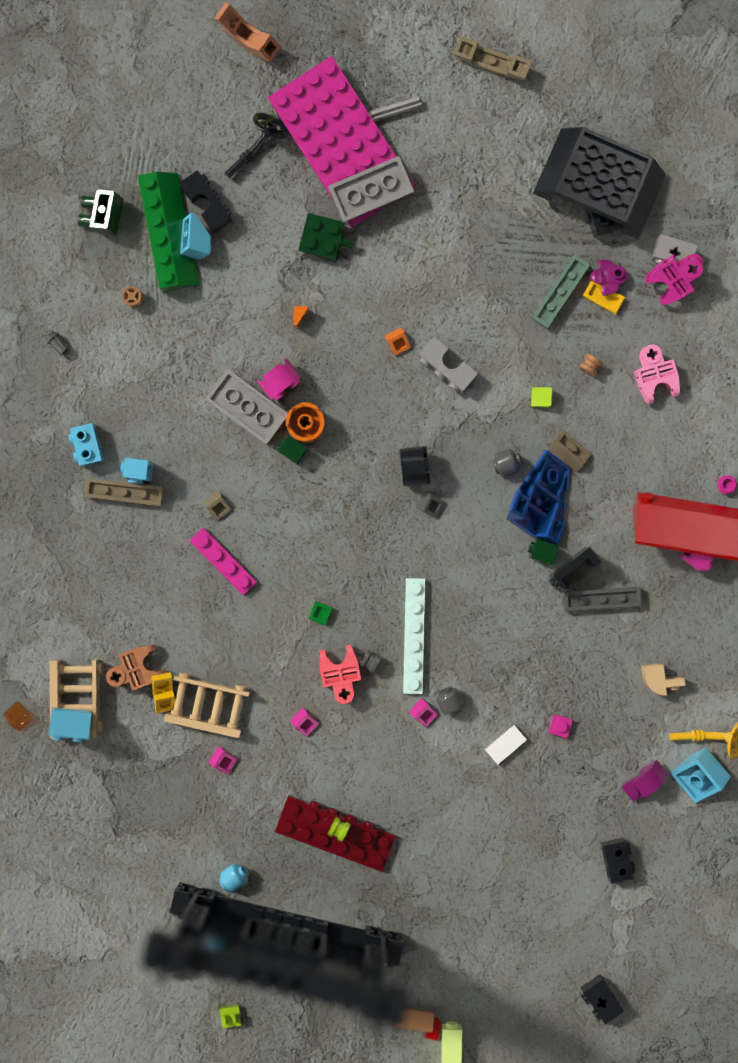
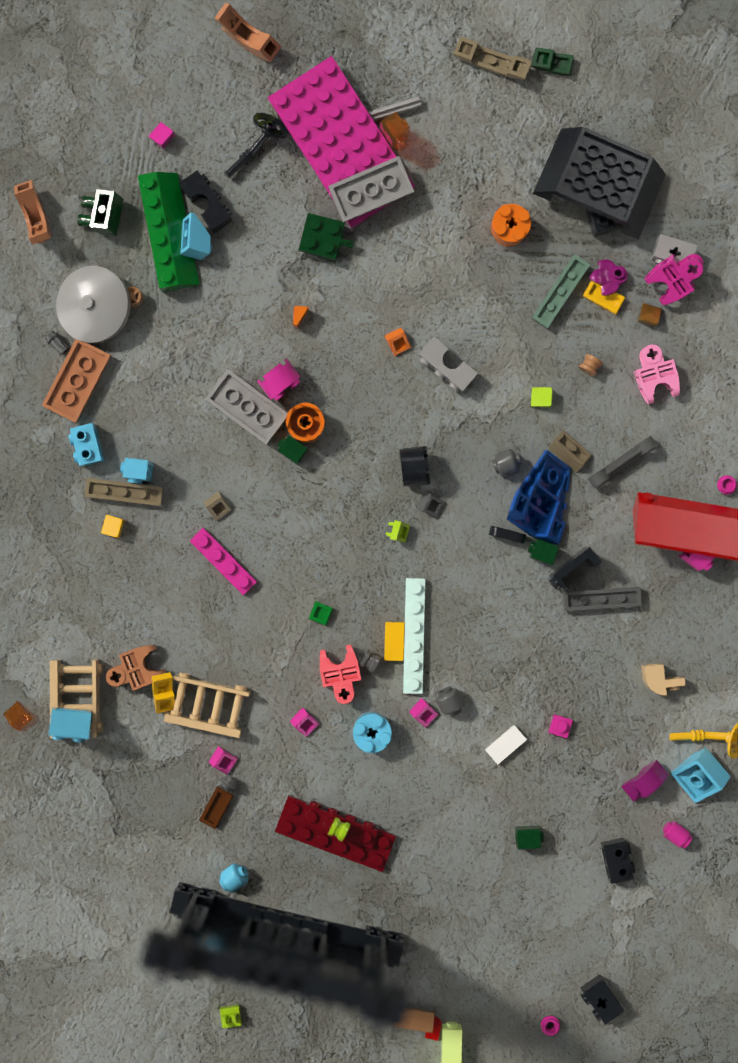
none -> nougat arch [14,180,52,245]
none -> nougat plate [41,339,111,423]
none -> light grey dish [56,266,131,344]
none -> yellow slope [101,515,125,538]
none -> dark pink slope [148,122,175,149]
none -> reddish brown tile [199,785,234,829]
none -> dark grey plate [220,775,238,792]
none -> medium azure brick [353,712,392,753]
none -> clear orange brick [380,112,410,151]
none -> yellow tile [384,622,404,661]
none -> lime tile [386,520,410,543]
none -> black beam [489,526,526,544]
none -> orange brick [491,204,531,247]
none -> dark green brick [515,825,544,850]
none -> dark green slope [531,47,574,76]
none -> dark pink plate [541,1015,560,1036]
none -> dark grey piece [588,436,657,488]
none -> pearl gold slope [637,303,661,327]
none -> dark pink brick [662,821,693,849]

